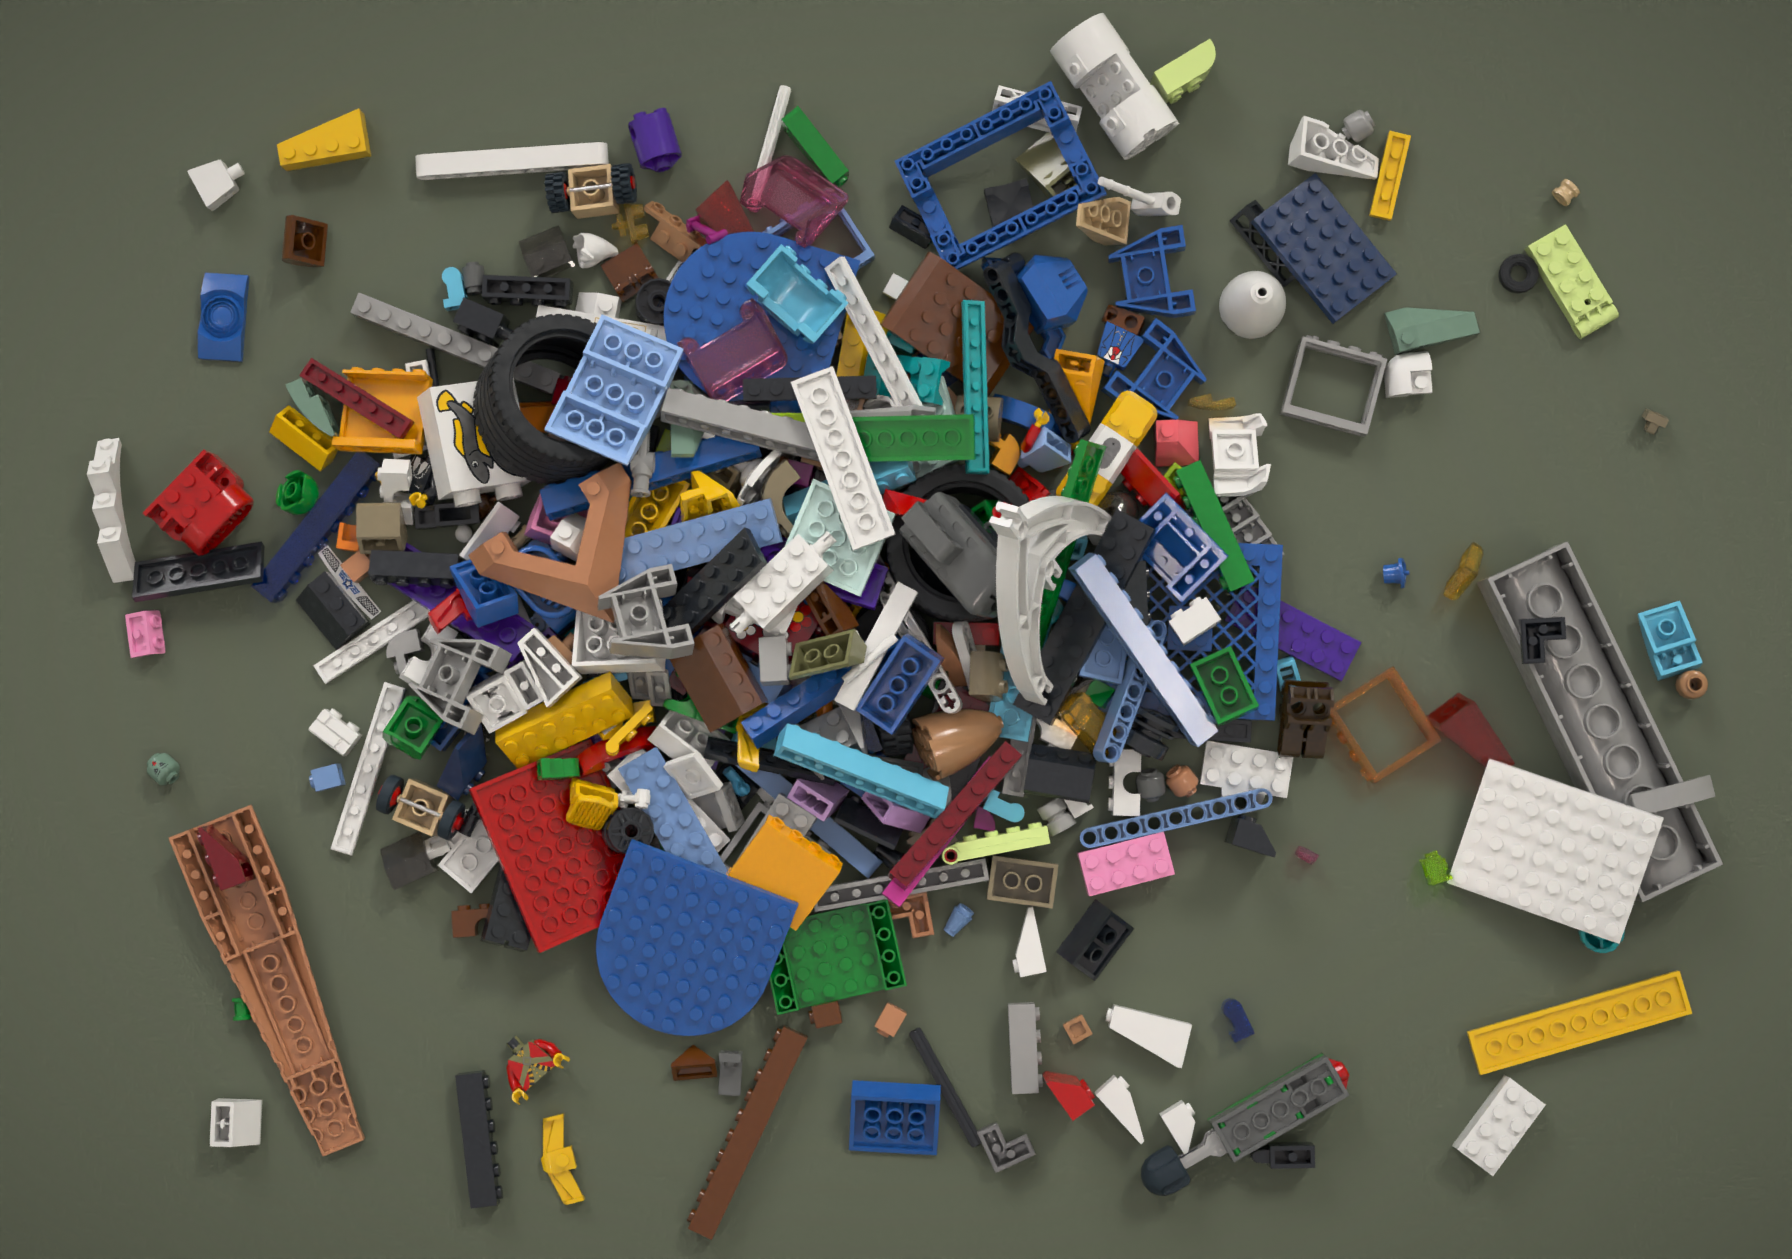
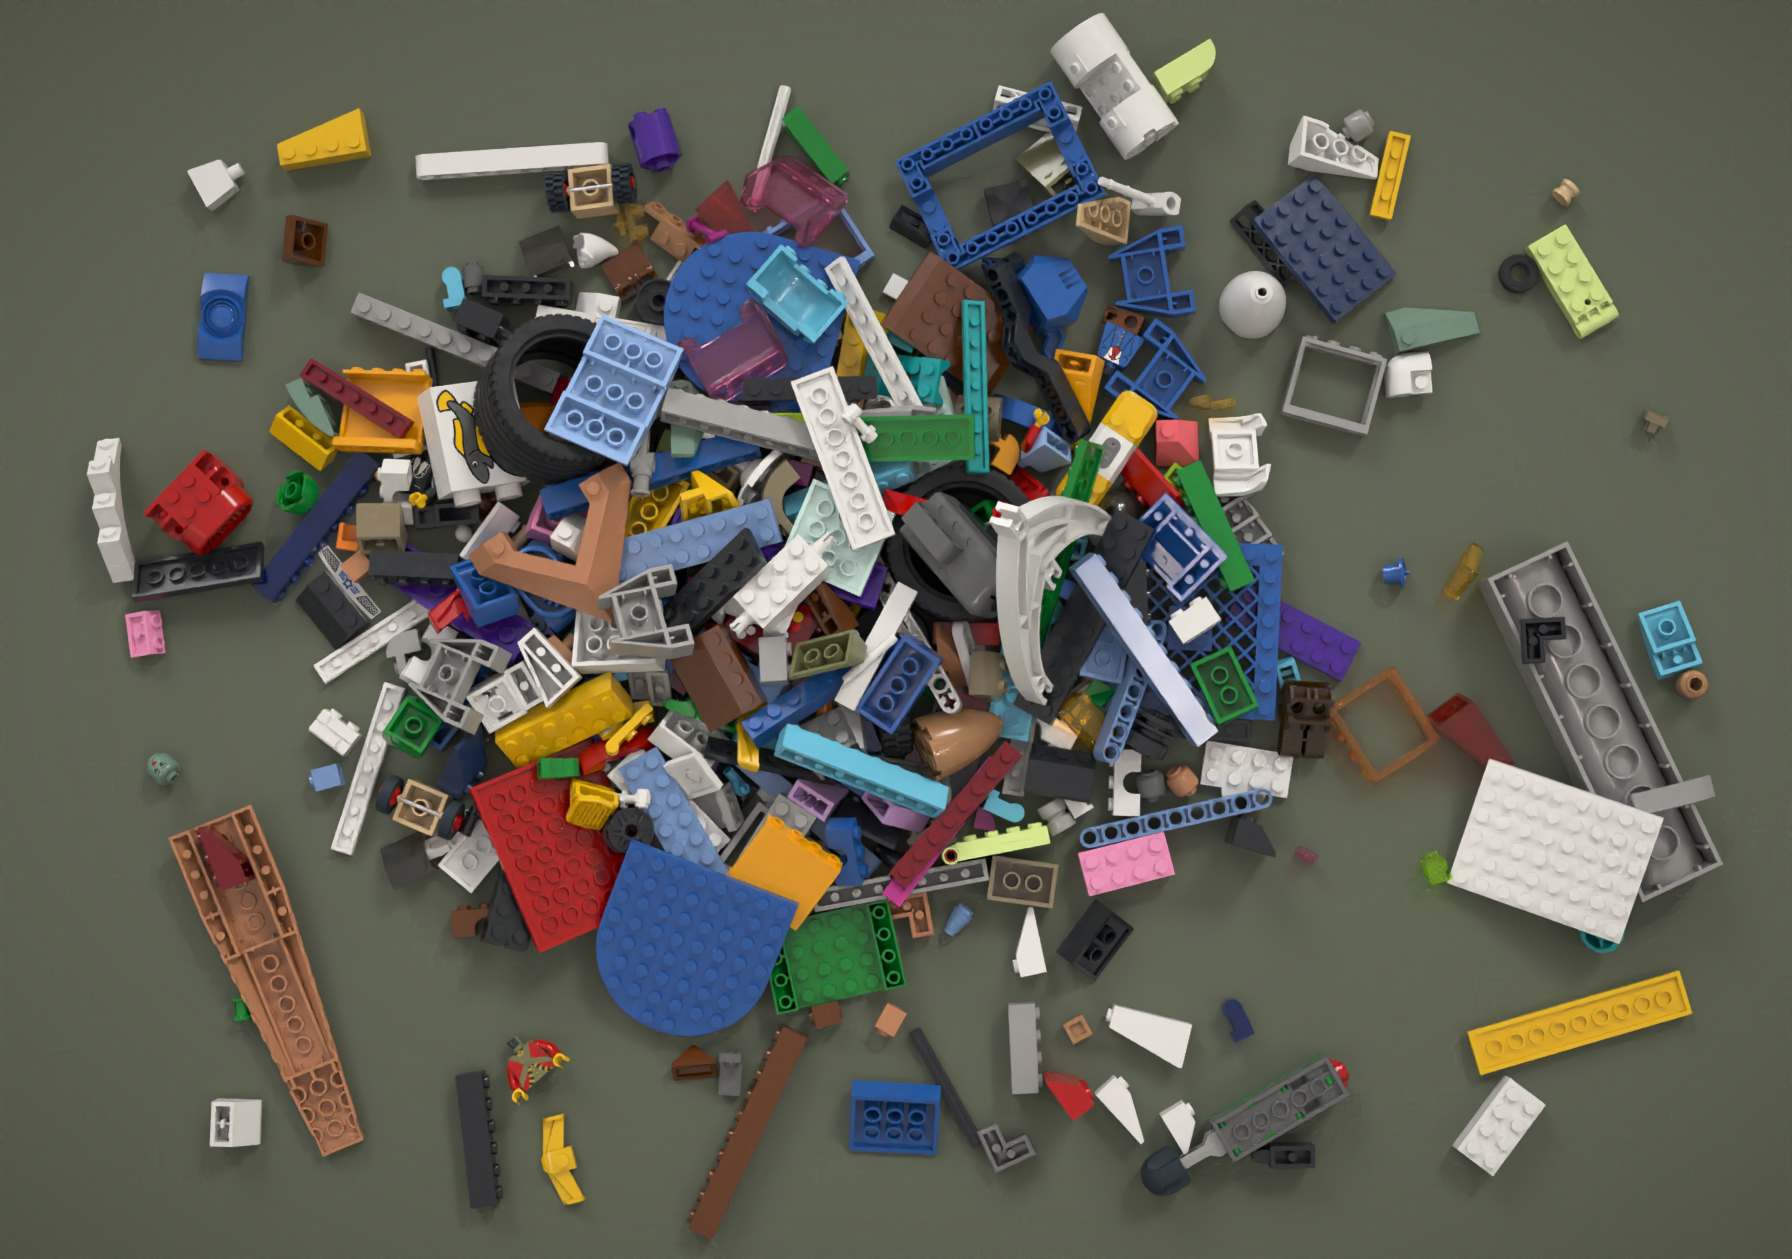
none -> blue arch [825,817,869,886]
none -> white bar [840,403,878,443]

